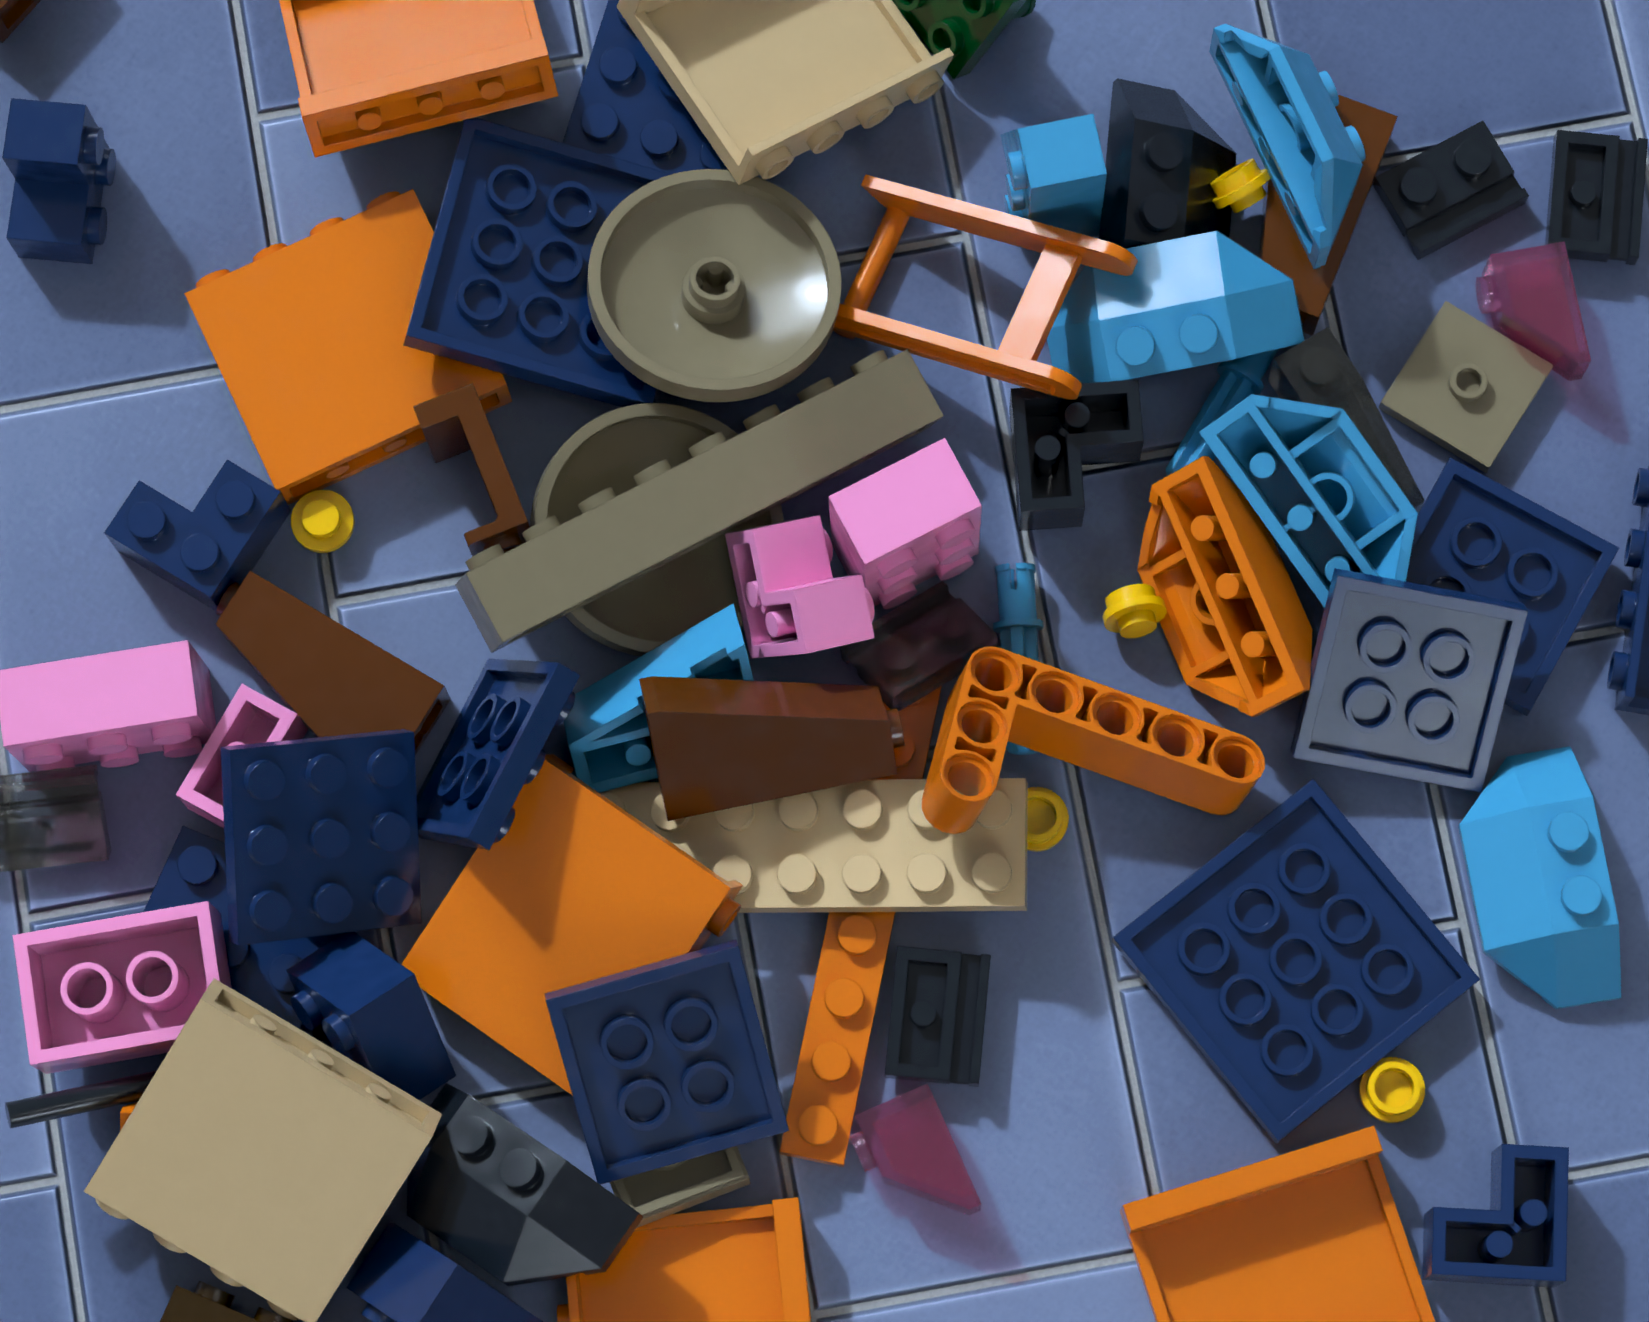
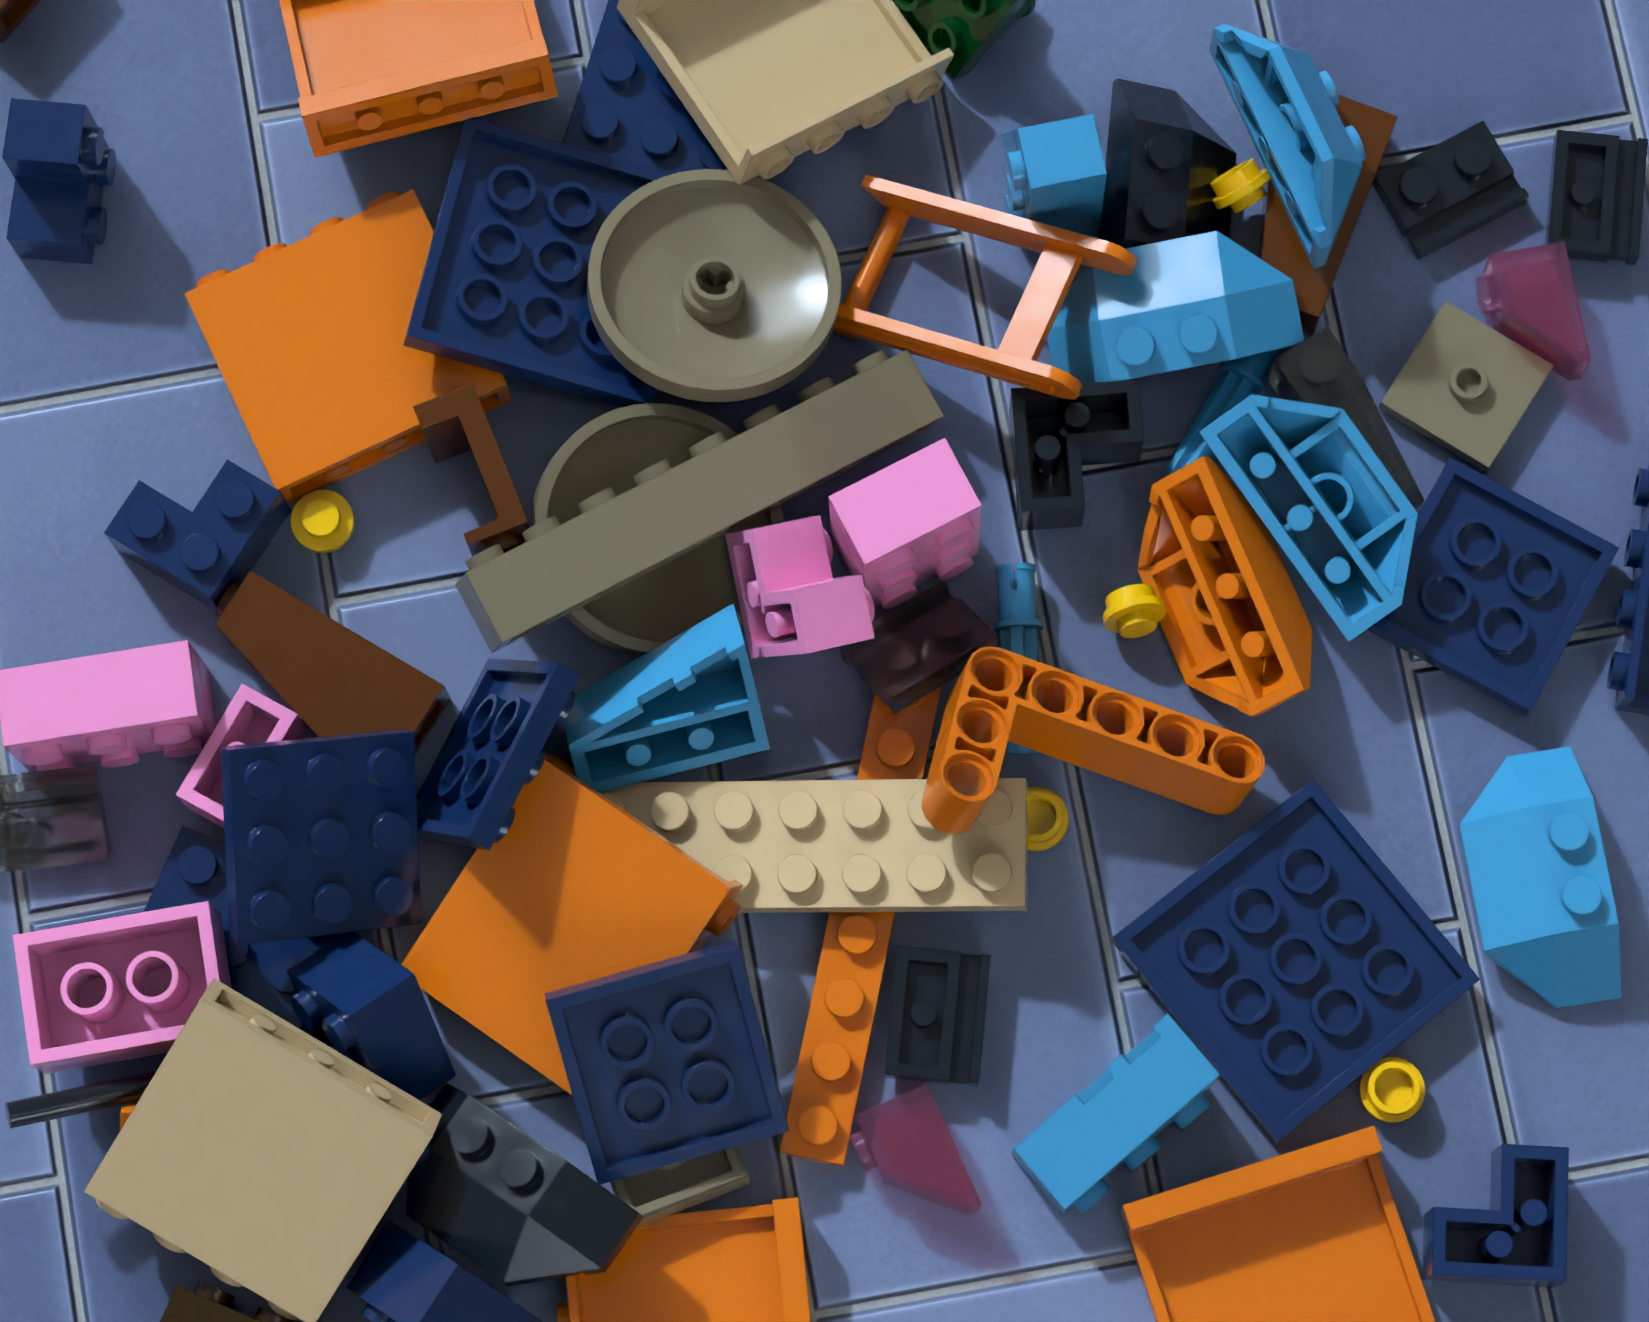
reddish brown slope [639,676,905,821] -> none
dark blue plate [1290,568,1528,792] -> none
none -> dark azure wedge [1012,1013,1220,1216]

